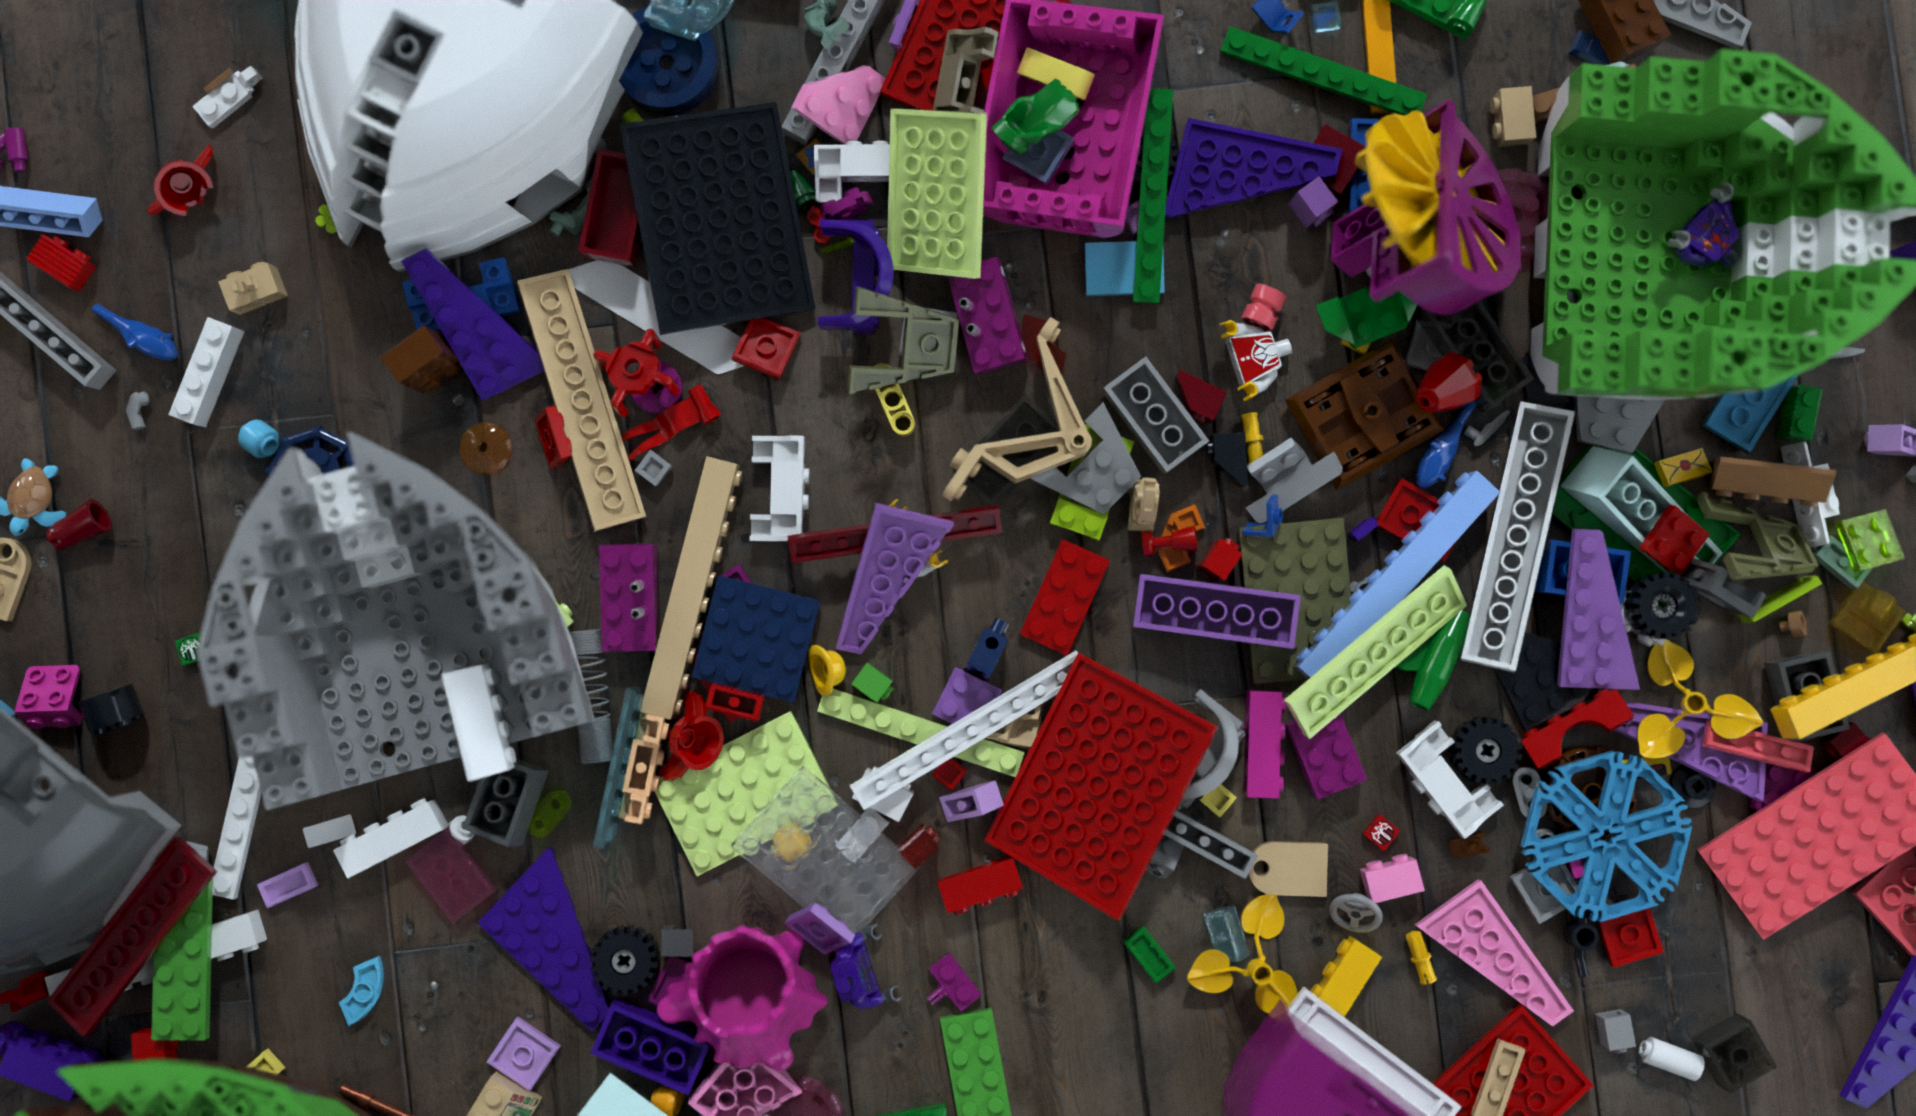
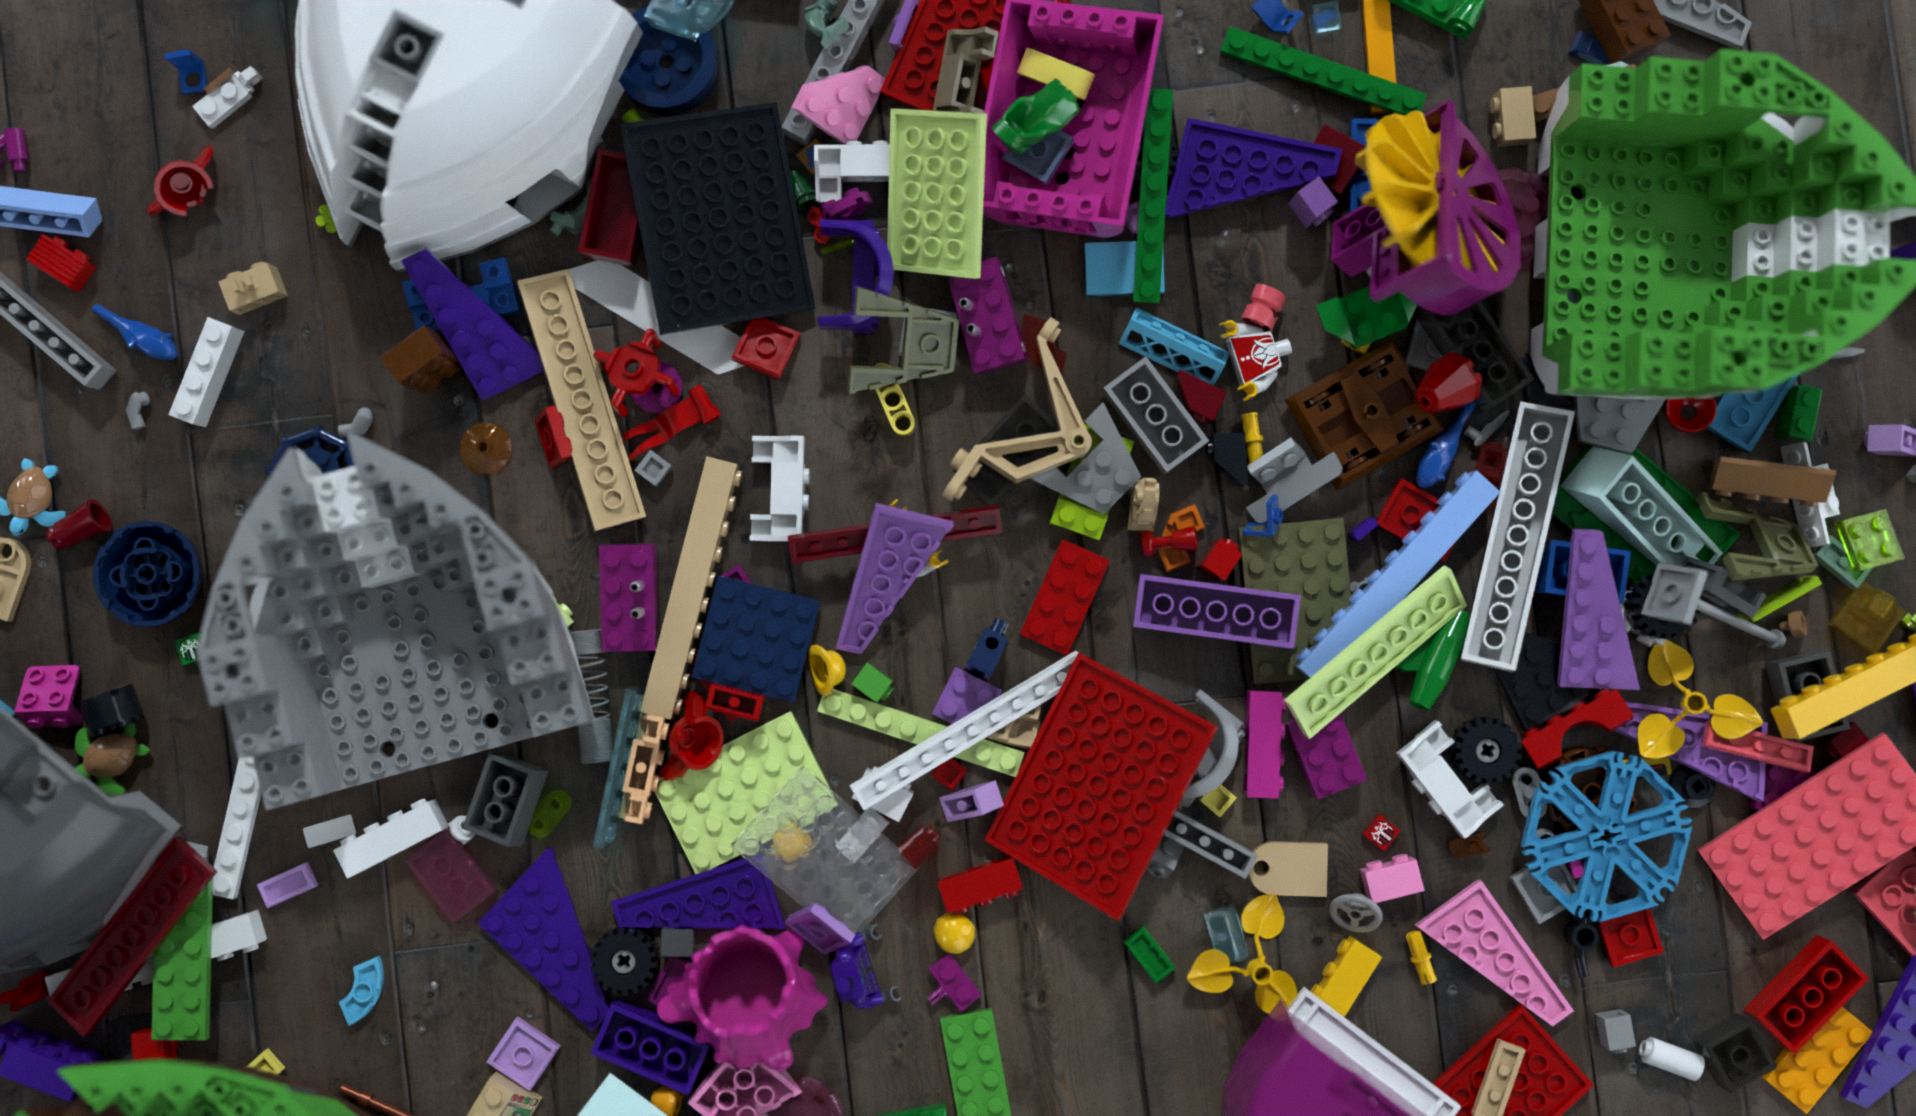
medium azure head [238,419,279,458] -> none
white slope [442,664,516,781] -> none
red plate [1639,504,1710,577] -> none
yellow tile [1654,448,1712,487] -> none
dark purple torso [1668,182,1741,268] -> none
none -> medium nougat animal [74,723,151,796]
none -> dark blue brick [93,521,203,627]
none -> blue bracket [164,50,208,95]
none -> light grey arm [338,407,373,438]
none -> dark purple wing [611,852,787,929]
none -> yellow hair [933,913,975,954]
none -> medium azure fence [1119,307,1230,386]
none -> clear red brick [1474,442,1509,485]
none -> light grey tile [1641,563,1786,649]
none -> red piece [1665,397,1717,433]
none -> red brick [1743,935,1870,1055]
none -> light orange plate [1761,1007,1873,1114]

